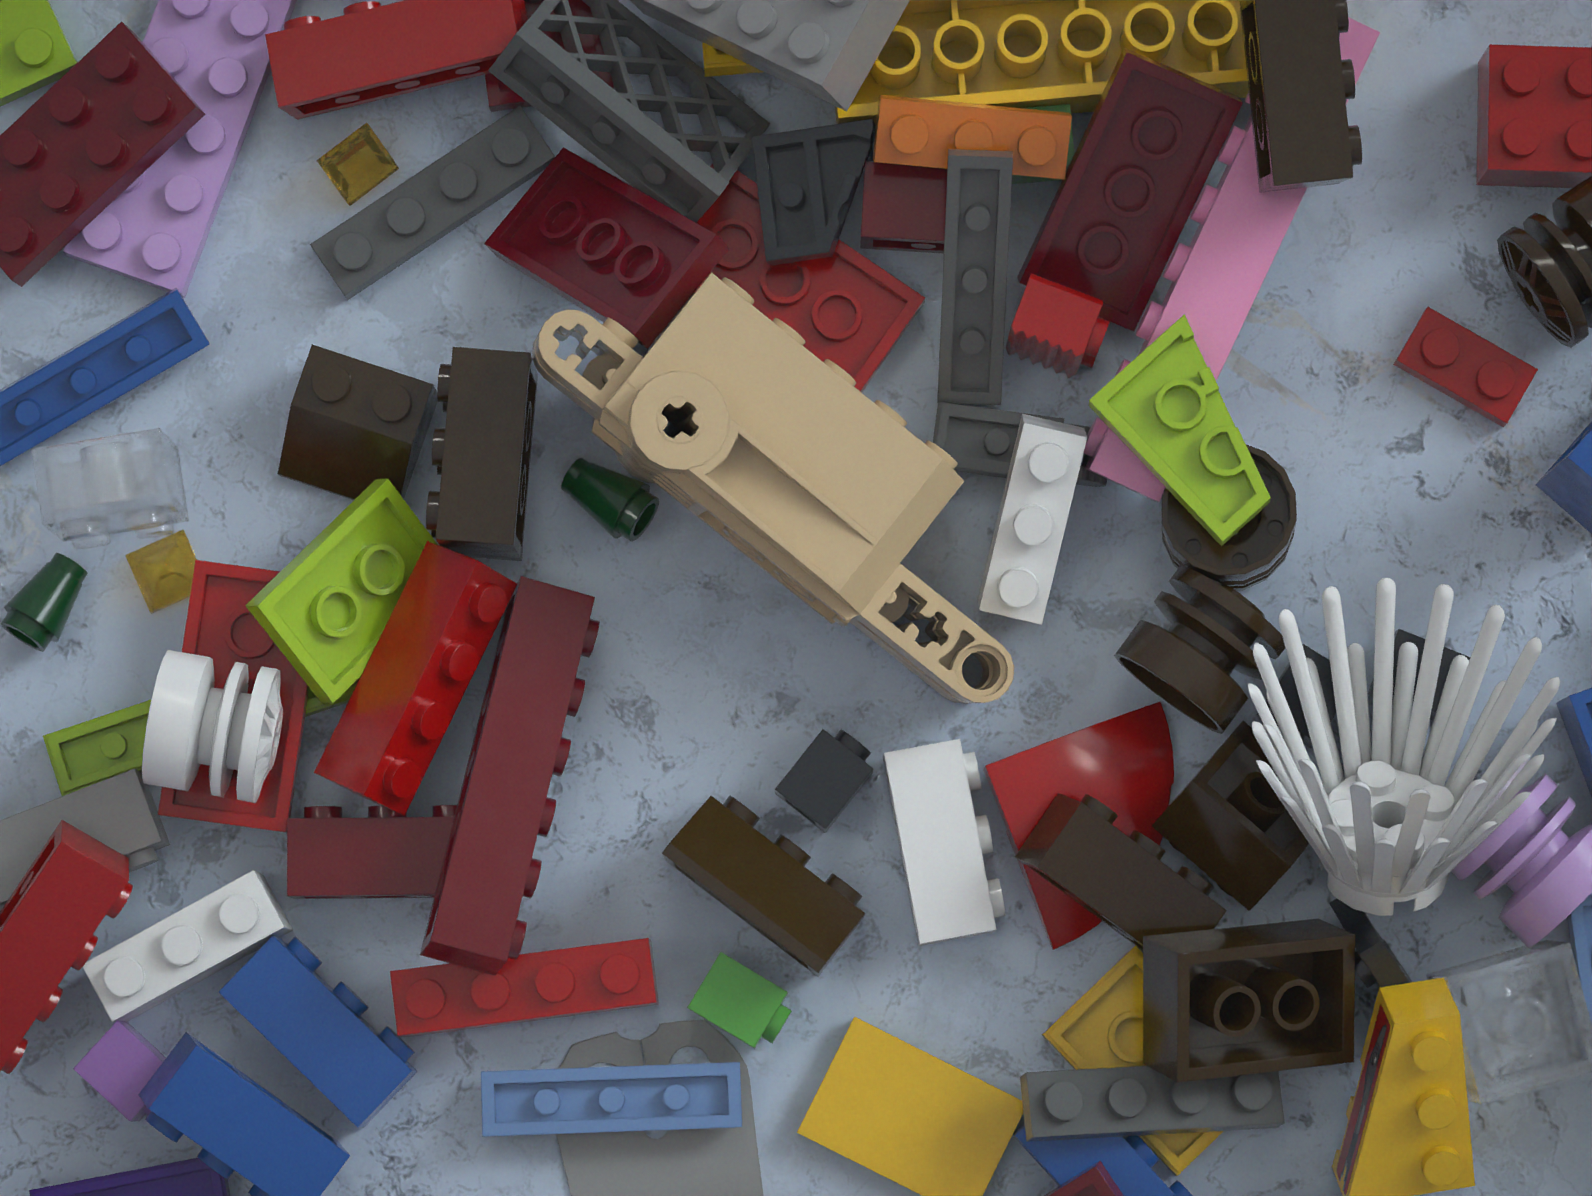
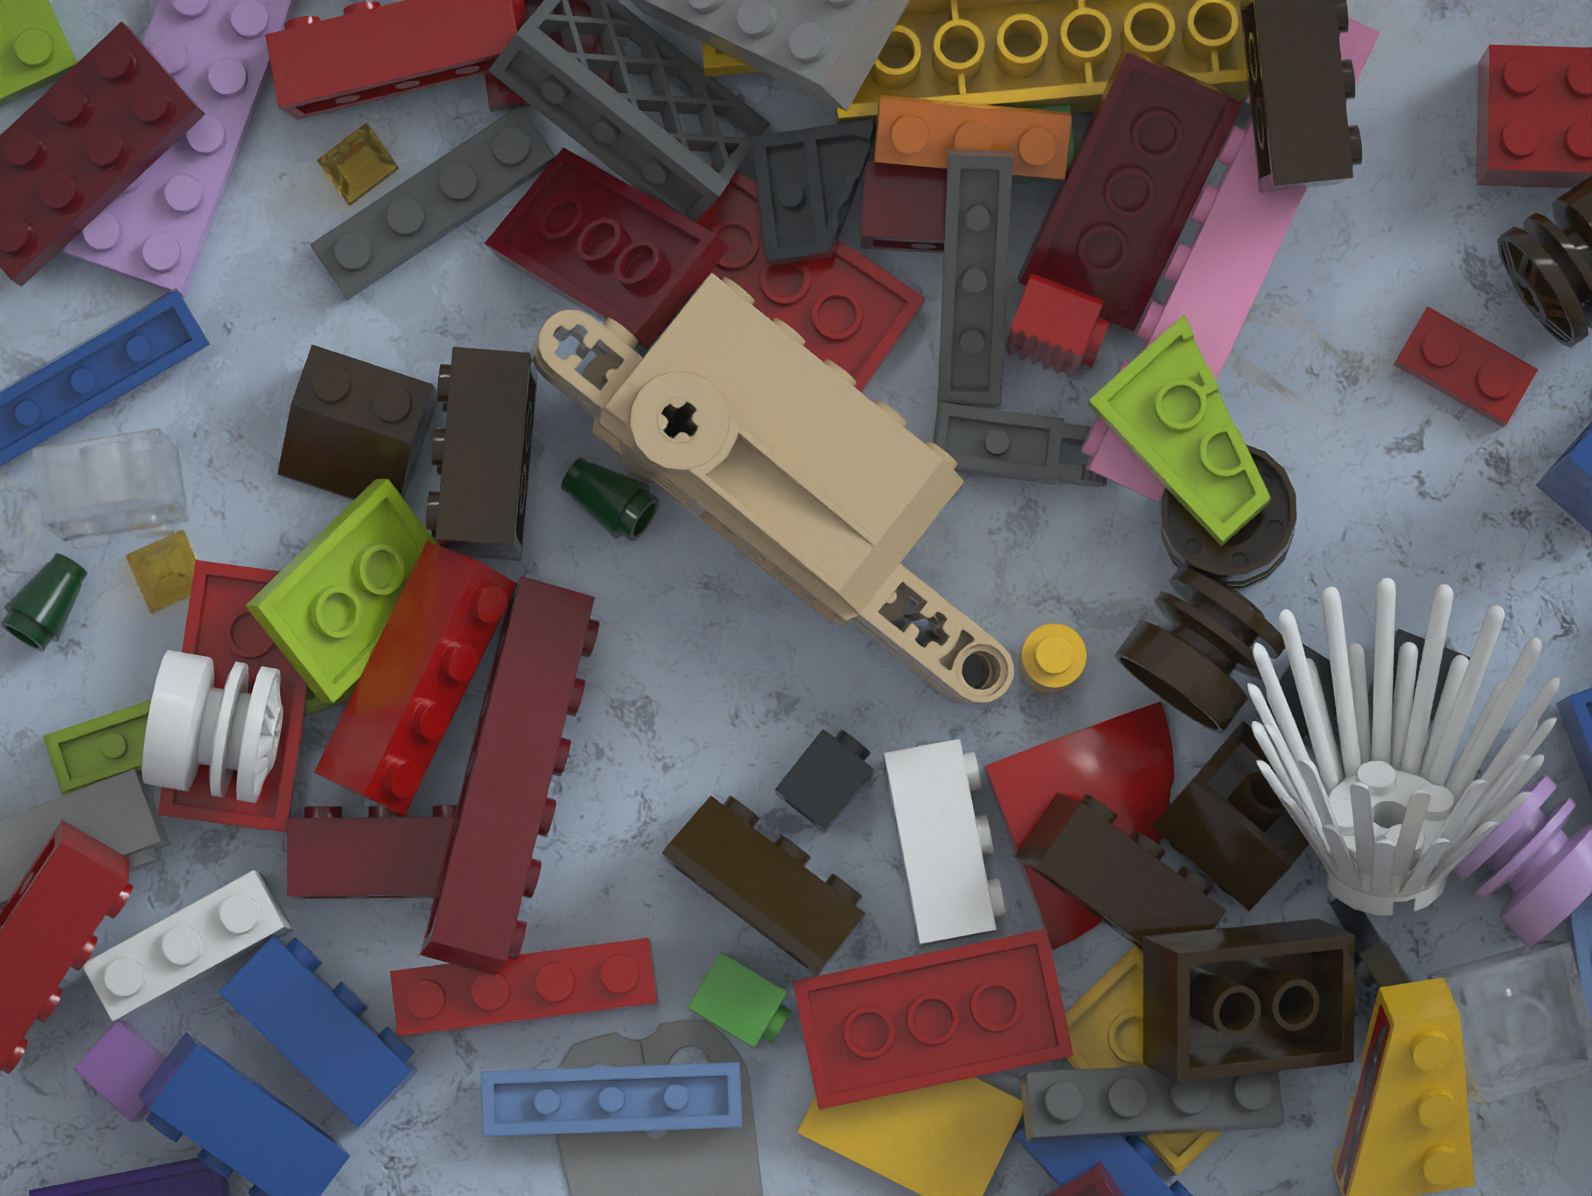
white brick [978,414,1087,625] -> none
none -> red plate [792,928,1074,1110]
none -> yellow brick [1018,623,1087,695]

